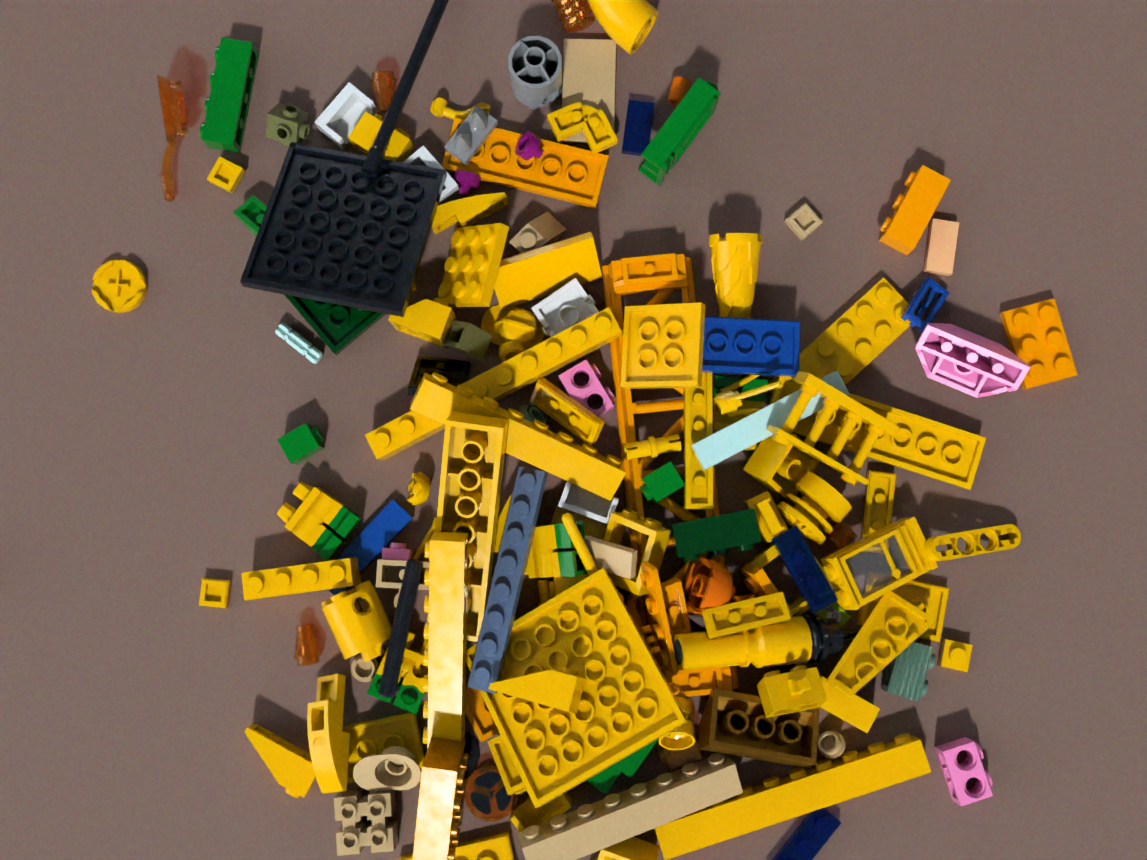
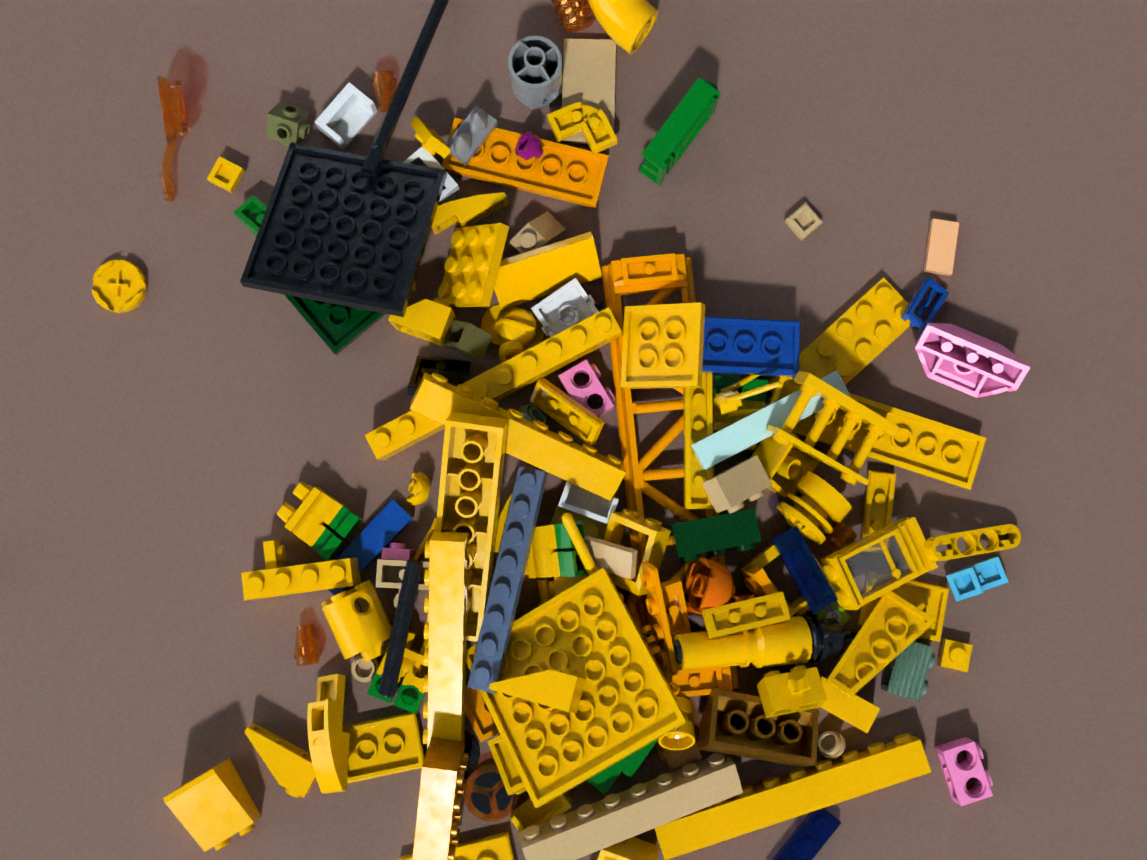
yellow tile [199,578,232,608] -> none
green brick [200,37,259,153] -> none
light aqua axle [275,322,323,364] -> none
green brick [277,423,325,465] -> none
tan brick [334,789,399,856] -> none
yellow brick [348,111,414,162] -> none
tan piece [353,746,421,791] -> none
yellow piece [430,97,490,120] -> none
magenta tile [453,171,481,198] -> none
clear blue tile [621,100,655,156] -> none
yellow pin [624,434,681,461] -> none
green brick [640,461,685,503] -> none
orange hinge [667,76,691,106] -> none
yellow cone [708,233,763,319] -> none
yellow piece [743,491,789,542] -> none
light orange brick [879,165,951,255] -> none
light orange plate [1000,298,1078,390] -> none
none -> yellow slope [163,758,261,852]
none -> yellow plate [263,540,286,569]
none -> yellow plate [410,116,451,159]
none -> tan brick [701,455,772,514]
none -> medium azure slope [946,556,1009,602]

